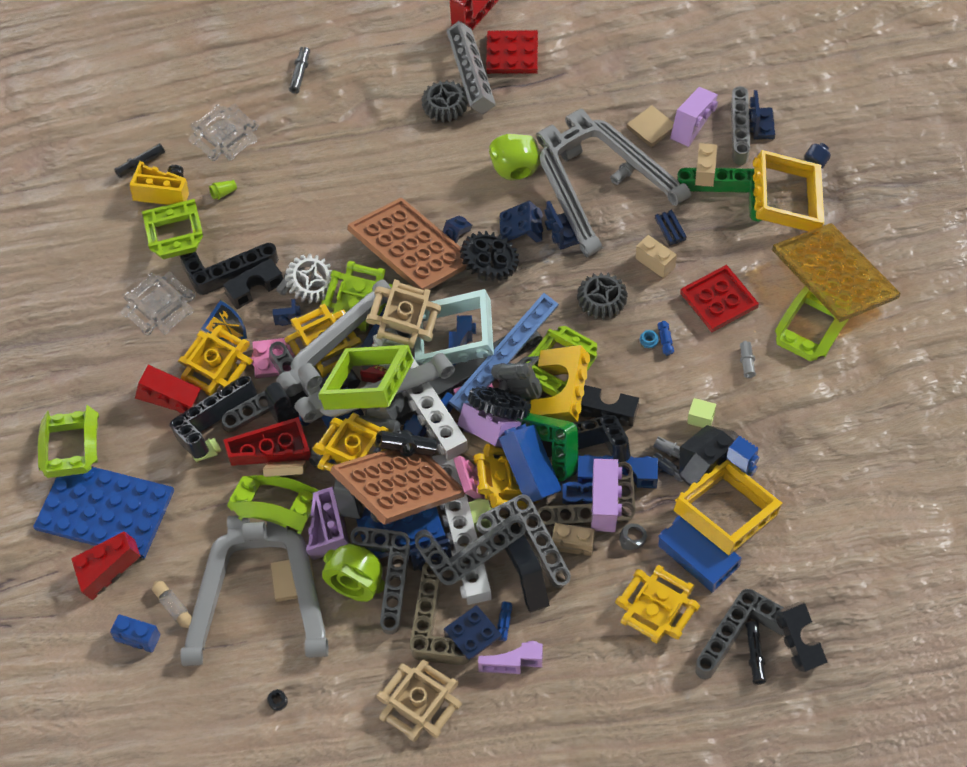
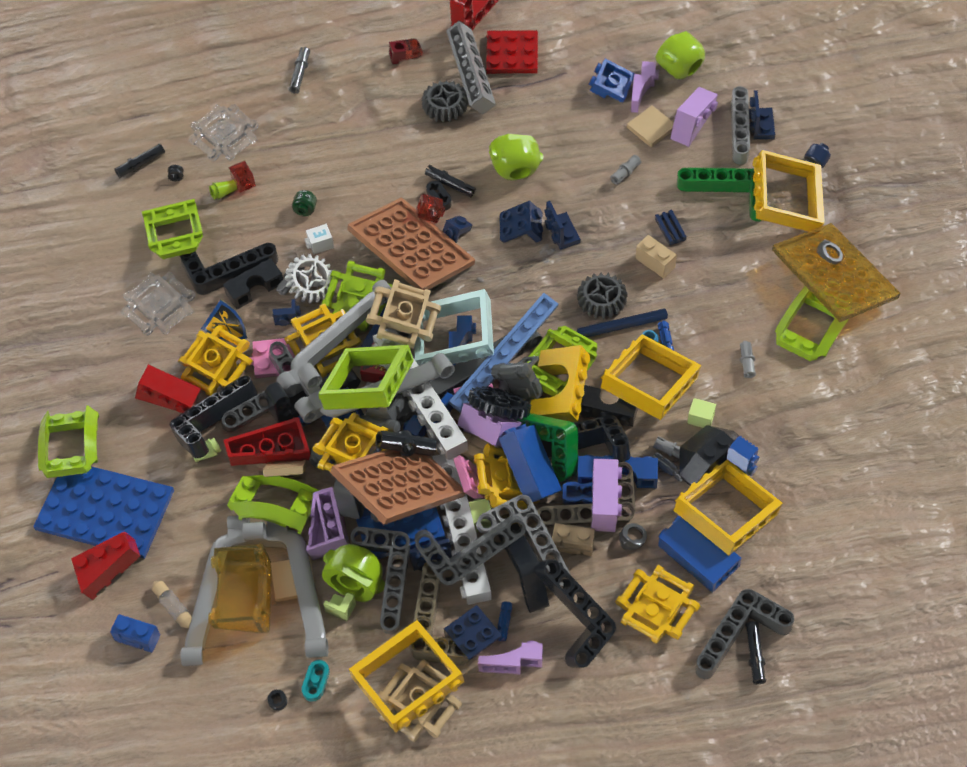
yellow wedge [129,161,189,205] -> none
black gear [460,231,519,282] -> none
light grey piece [536,109,691,257] -> none
red plate [680,264,759,332] -> none
tan brick [695,143,717,187] -> none
black arch [776,602,828,672] -> none
none -> clear yellow windscreen [208,544,272,633]
none -> clear red brick [229,161,256,193]
none -> dark green head [292,190,317,217]
none -> teal plate [302,660,330,702]
none -> white brick [304,224,334,255]
none -> yellowish green panel [323,593,356,621]
none -> yellow window [349,620,464,733]
none -> leg [389,39,423,65]
none -> clear red brick [416,193,445,223]
none -> black pin [425,165,476,198]
none -> black beam [426,181,452,211]
none -> black beam [535,559,616,668]
none -> dark blue axle [577,308,668,337]
none -> blue plate [588,58,634,103]
none -> yellow window [601,334,701,420]
none -> lavender slope [631,61,659,113]
none -> lime piece [655,31,705,79]
none -> dark grey piece [816,239,843,264]

